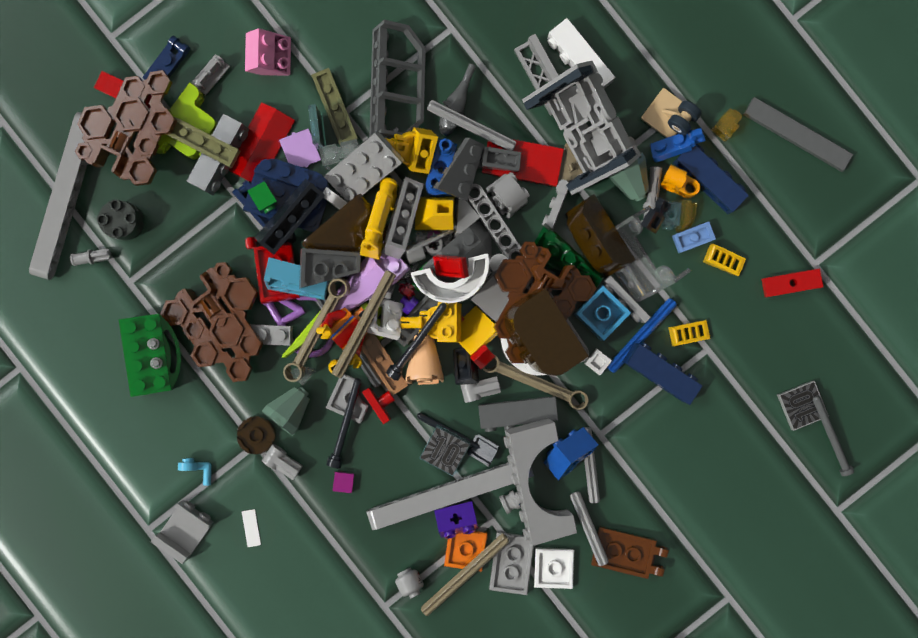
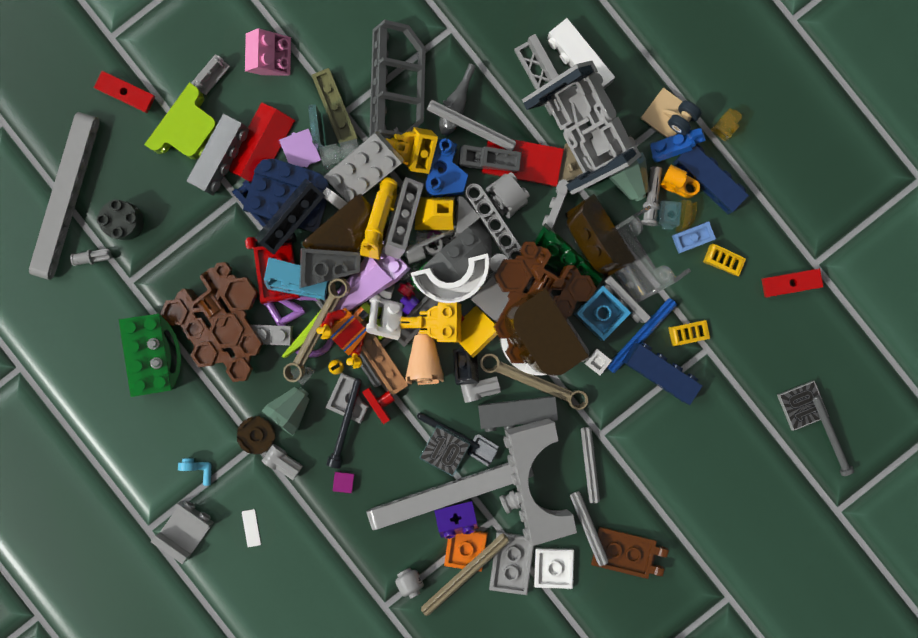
reddish brown piece [75,70,177,186] -> none
dark blue plate [142,36,190,80] -> none
olive plate [168,117,241,168] -> none
green brick [248,181,278,214] -> none
dark tan axle [332,270,396,378] -> none
black piece [386,303,447,381] -> none
dark grey wing [433,138,484,200] -> none
red tile [433,255,469,279] -> none
red tile [470,345,495,369] -> none
blue brick [544,427,598,480] -> none
black plate [641,197,671,234] -> none
dark grey tile [743,97,853,172] -> none

